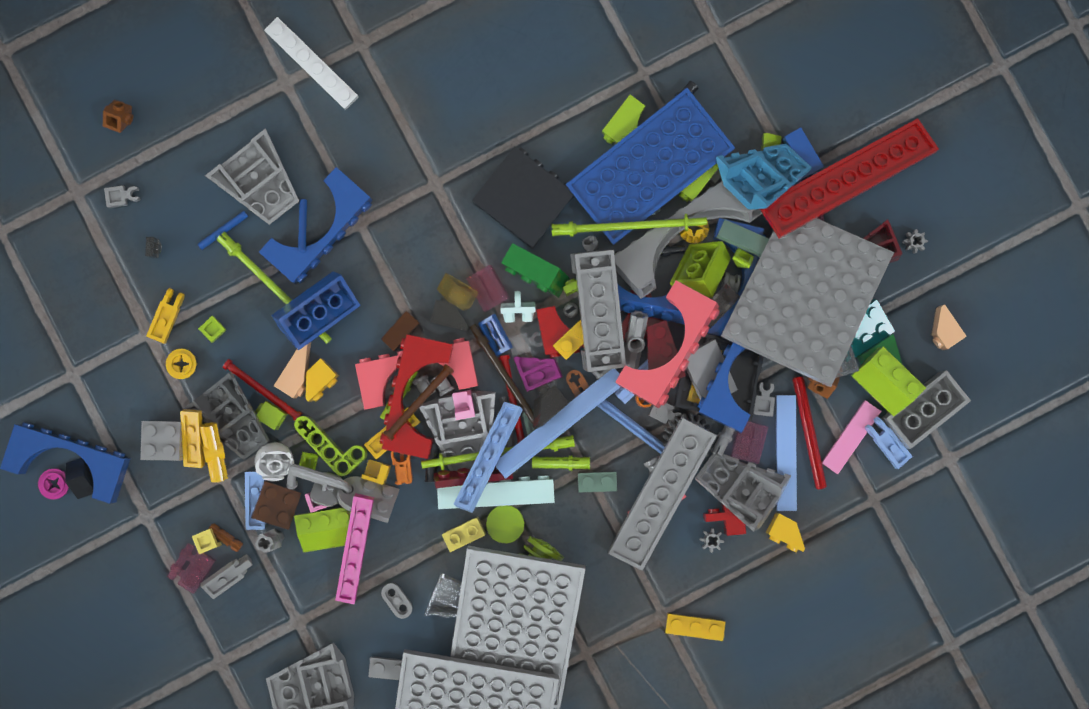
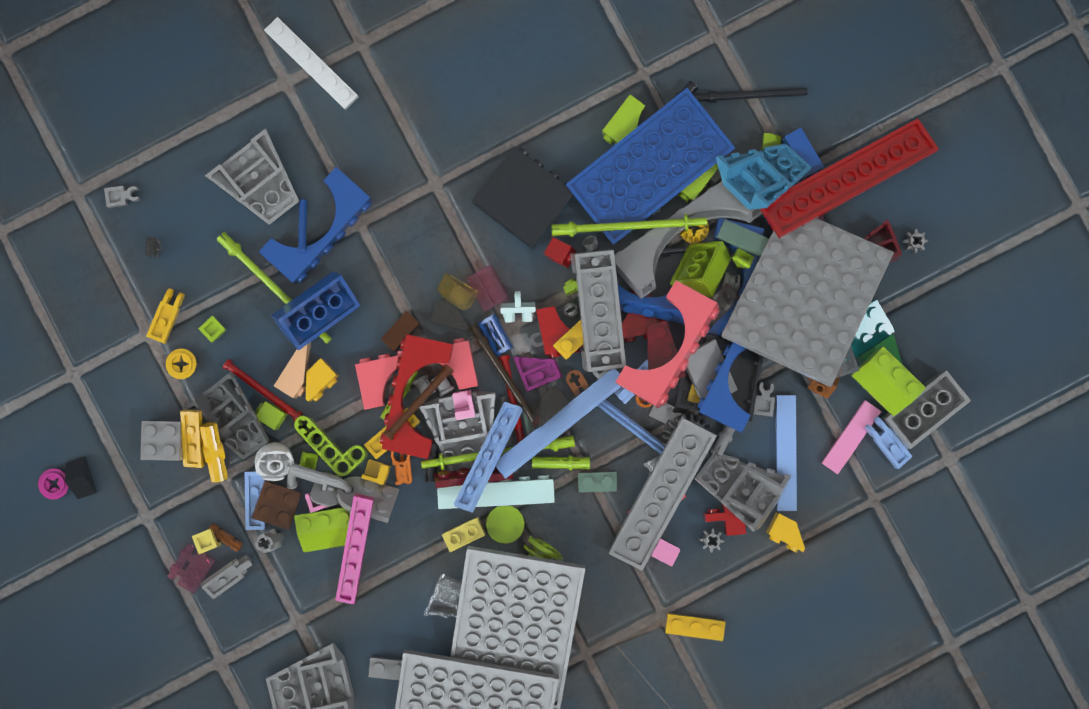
blue arch [0,422,130,504] -> none
dark orange brick [103,100,133,133] -> none
blue bar [198,211,249,250] -> none
light grey plate [381,583,413,619] -> none
green wedge [501,243,570,298] -> none
light grey piece [624,311,648,369] -> none
clear pink plate [731,422,768,464] -> none
red axle [793,376,827,489] -> none
light nougat slope [931,305,967,350] -> none
none -> red brick [543,237,578,268]
none -> bright pink panel [651,539,680,566]
none -> black bar [693,88,808,103]

